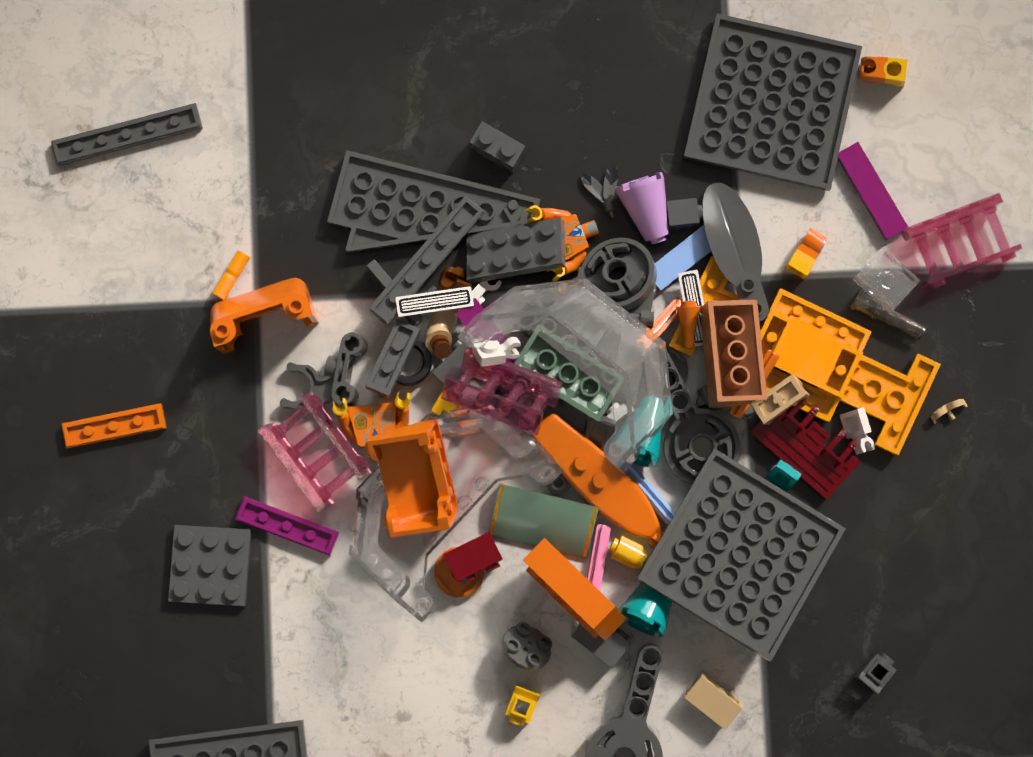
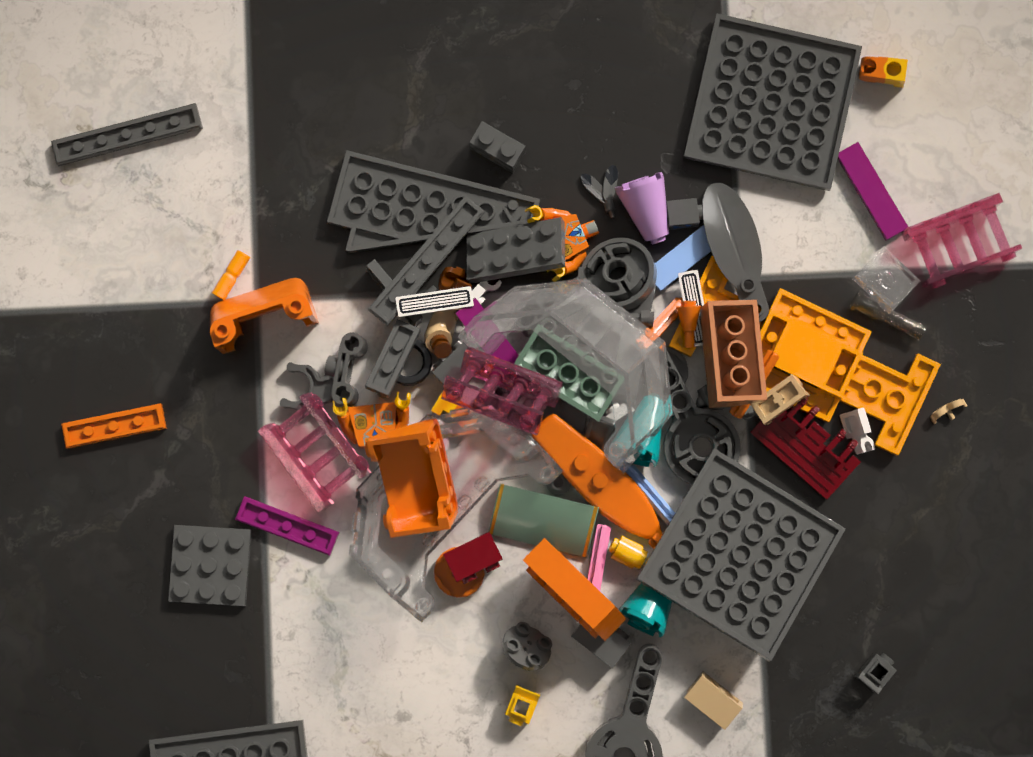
white plate [473,337,521,367] -> none
teal plate [766,459,801,492] -> none
leg [785,228,828,280] -> none

